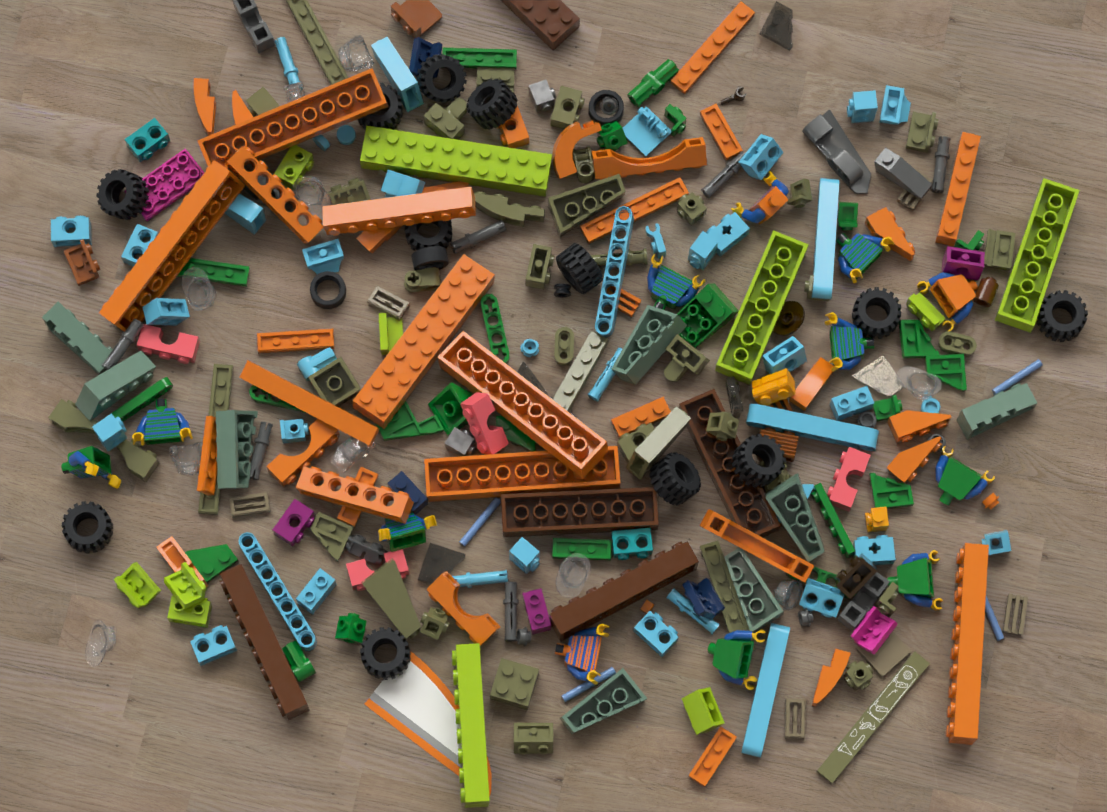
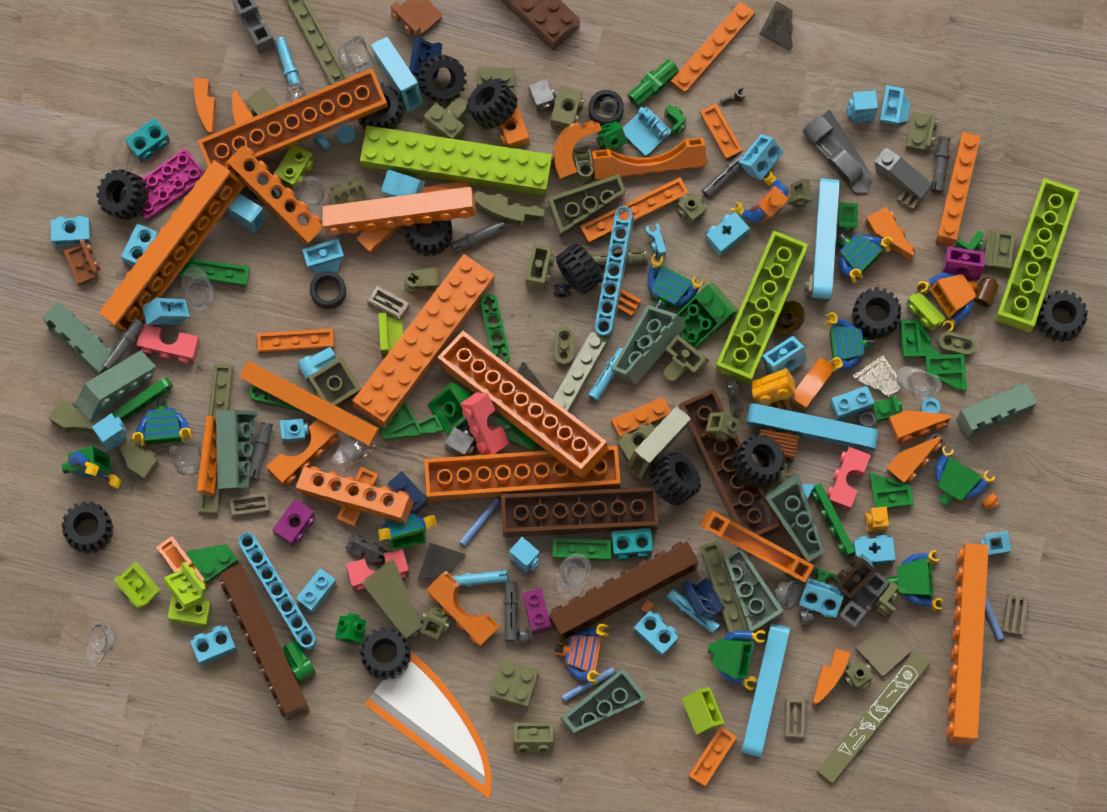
olive wing [310,512,354,562] -> none
black tyre [411,246,449,270] -> none
green plate [442,47,517,70] -> none
lime brick [452,643,490,808] -> none
medium azure plate [521,339,539,357] -> none
medium azure brick [688,231,718,270] -> none
dark pink bracket [851,606,898,655] -> none
medium blue bar [992,359,1043,395] -> none

